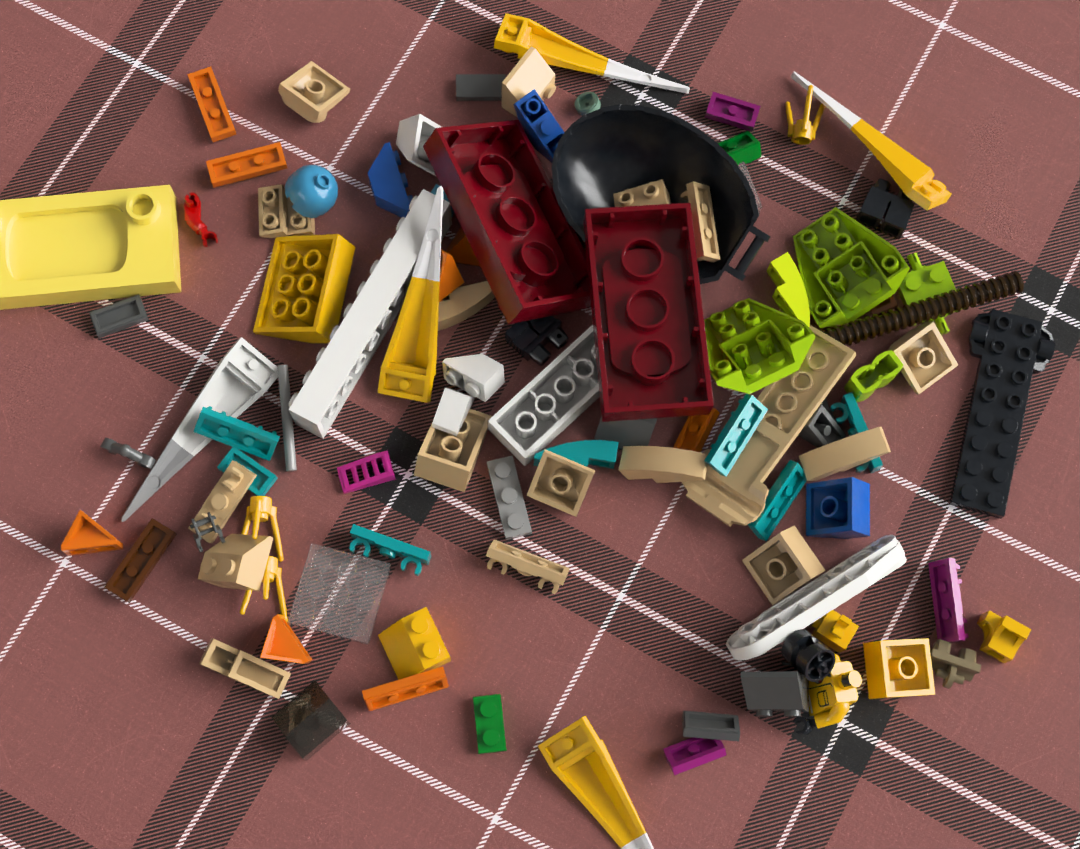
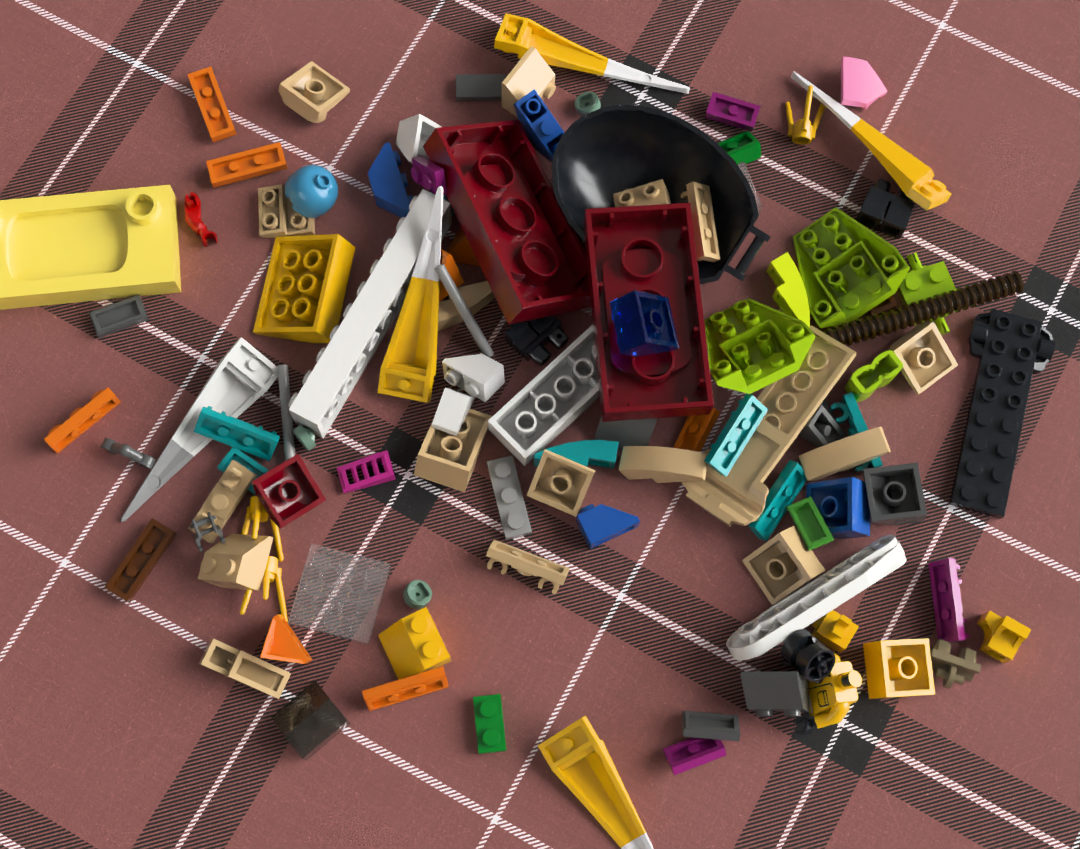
orange slope [61,509,124,556] -> none
teal plate [349,524,431,576] -> none
none -> orange plate [44,387,121,453]
none -> dark red slope [251,454,326,529]
none -> sand green tile [293,424,316,451]
none -> sand green tile [403,580,432,609]
none -> magenta plate [411,155,447,195]
none -> light grey bar [434,264,494,357]
none -> blue slope [576,504,640,549]
none -> clear blue slope [610,290,679,356]
none -> bright green tile [786,496,834,551]
none -> bright pink slope [841,56,887,111]
none -> dark grey slope [863,462,927,525]

